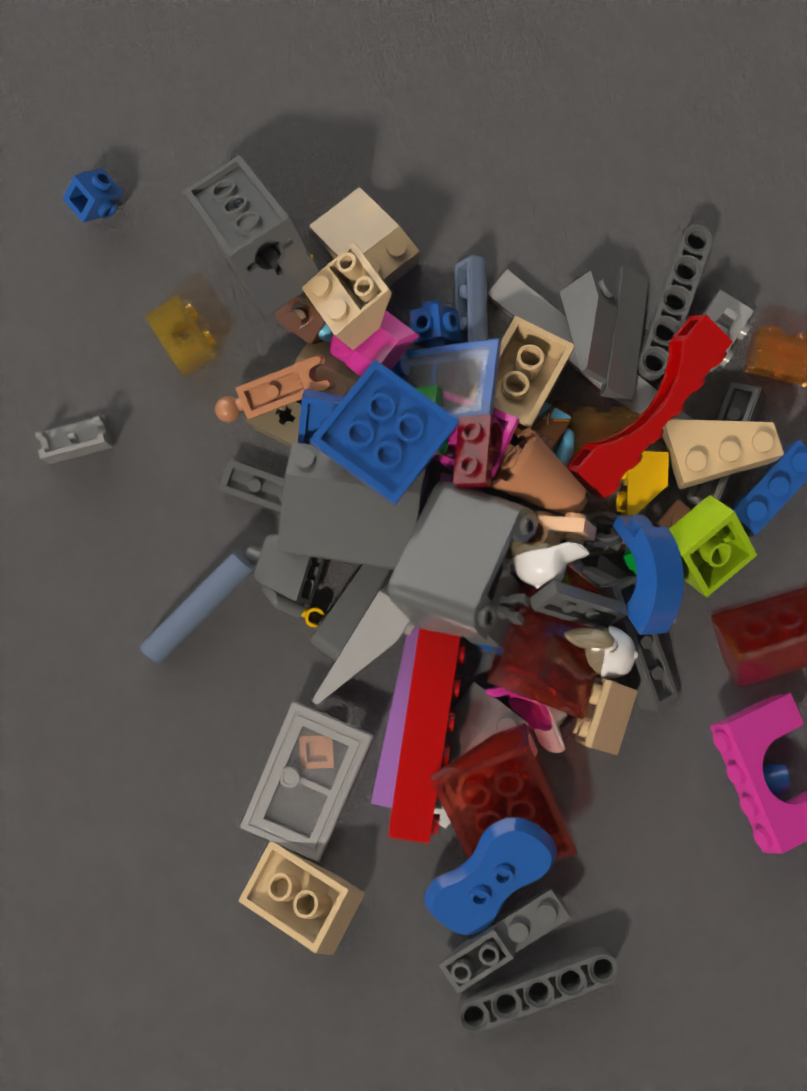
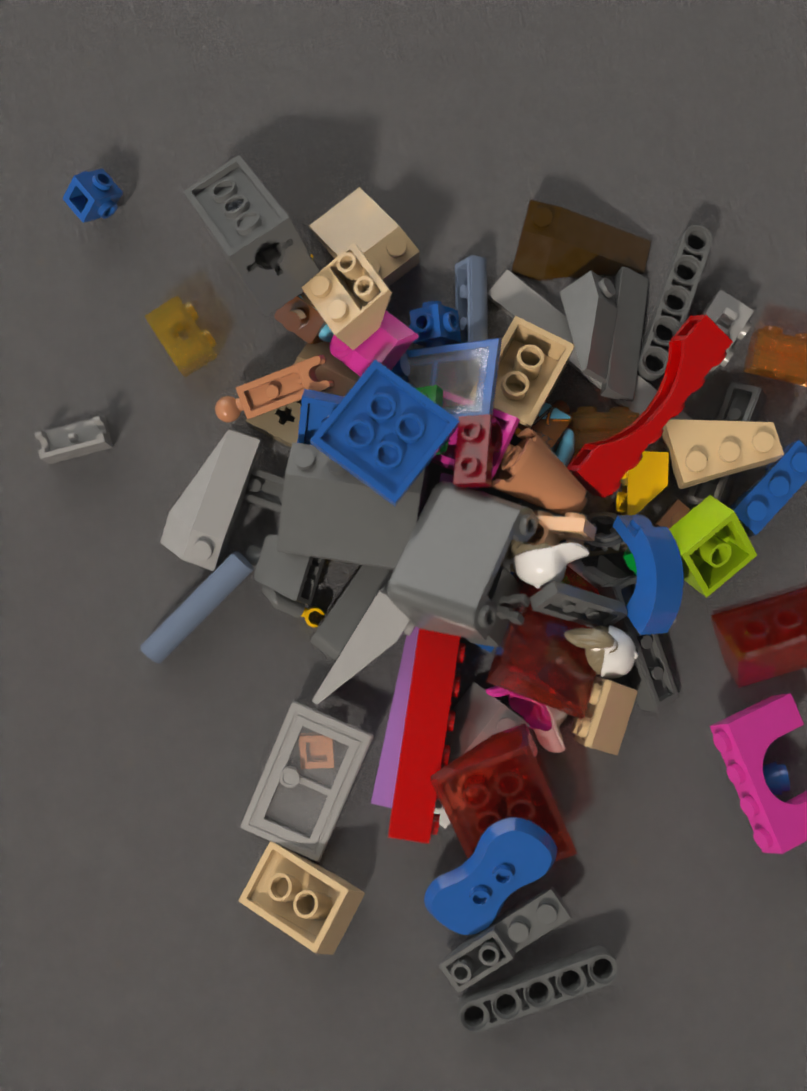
none -> light grey wedge [160,429,262,571]
none -> dark brown wedge [511,199,651,281]

